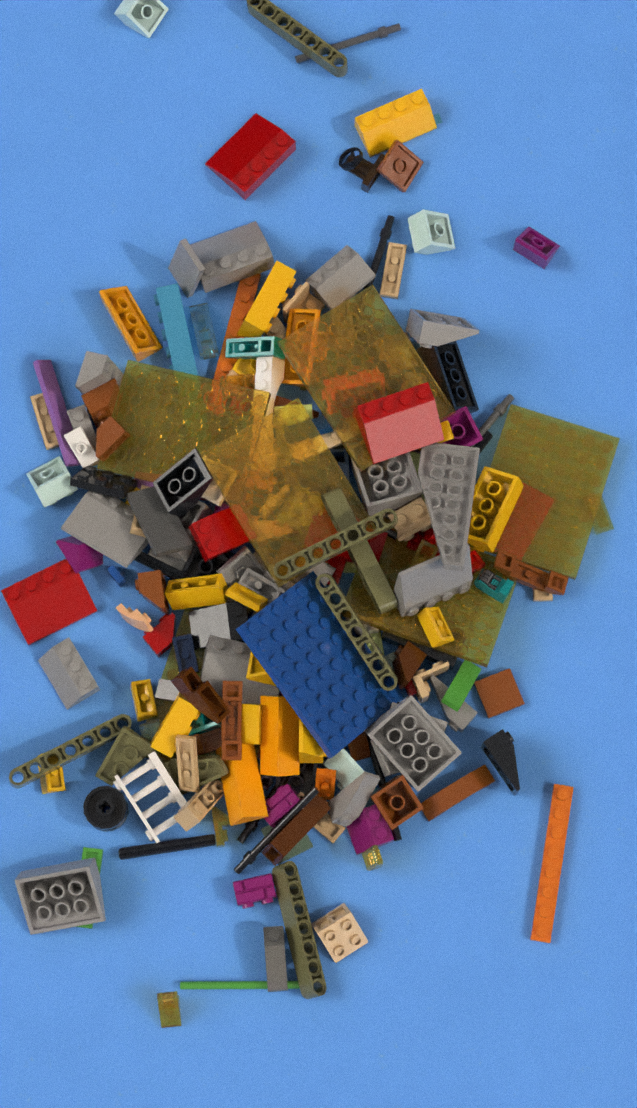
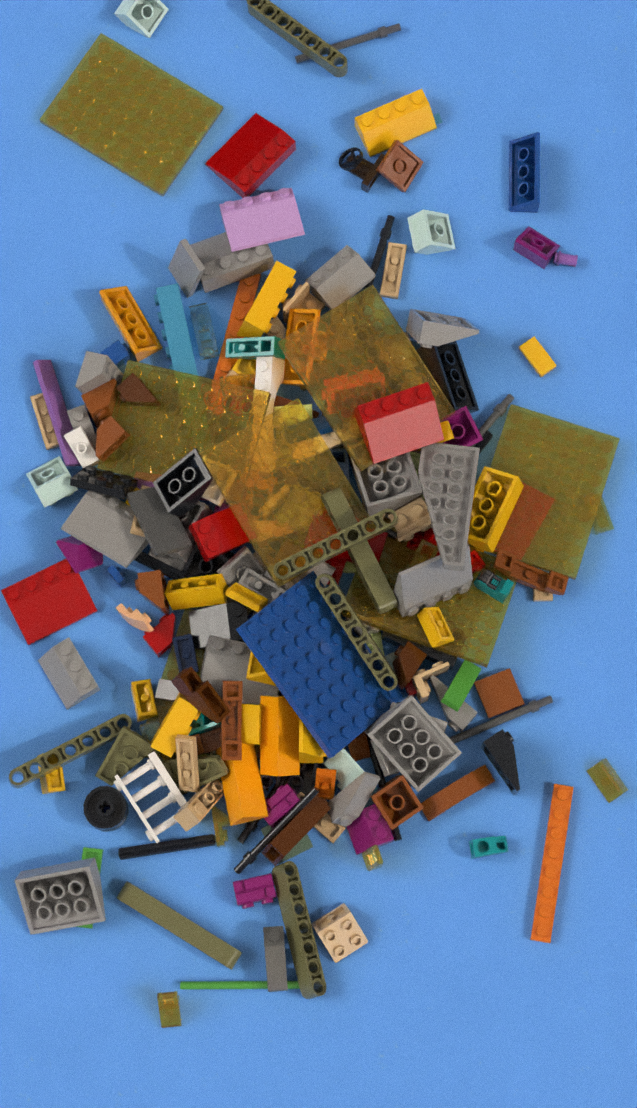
none -> clear yellow plate [39,33,223,197]
none -> blue brick [100,339,131,368]
none -> reddish brown slope [116,373,161,406]
none -> olive beam [116,881,242,970]
none -> lavender slope [219,188,305,252]
none -> dark grey bar [449,695,553,744]
none -> teal leg [469,836,509,859]
none -> blue slope [509,132,540,213]
none -> yellow tile [519,336,557,377]
none -> medium lavender pin [553,251,578,267]
none -> clear yellow slope [587,758,628,803]

